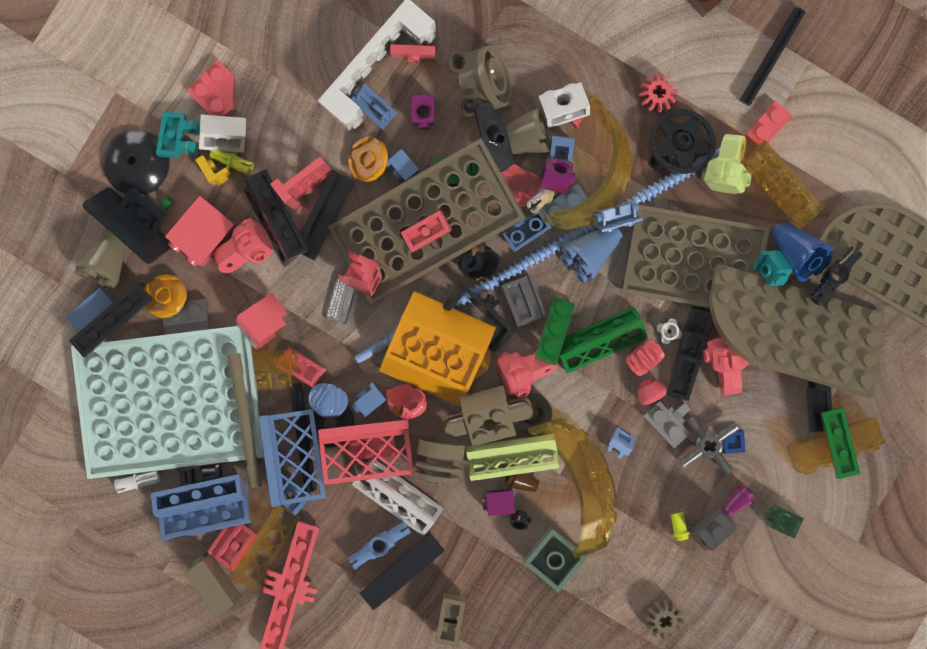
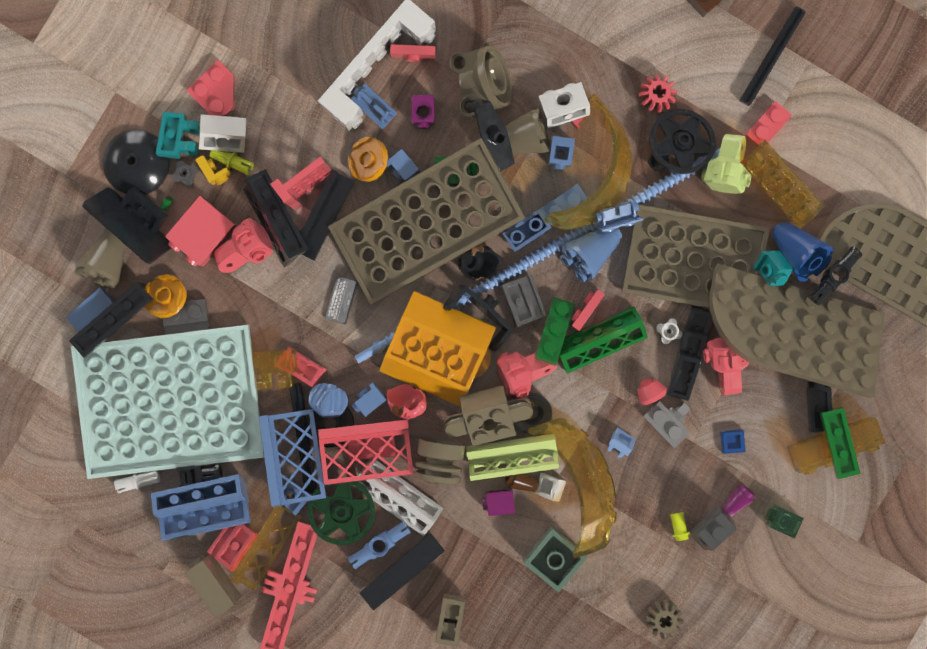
dark tan piece [227,353,263,488] -> none
coral piece [235,293,287,350] -> none
coral piece [338,251,382,297] -> none
coral plate [401,210,452,252] -> none
coral plate [501,164,541,208] -> none
black plate [510,510,531,530] -> none
white axle [527,188,559,213] -> none
magenta brick [540,157,576,194] -> none
coral gear [626,339,665,376] -> none
flat silver bar [679,415,739,475] -> none
none -> flat silver plate [172,161,197,186]
none -> dark green wheel [308,478,375,545]
none -> white slope [534,472,566,502]
none -> coral plate [570,289,605,331]

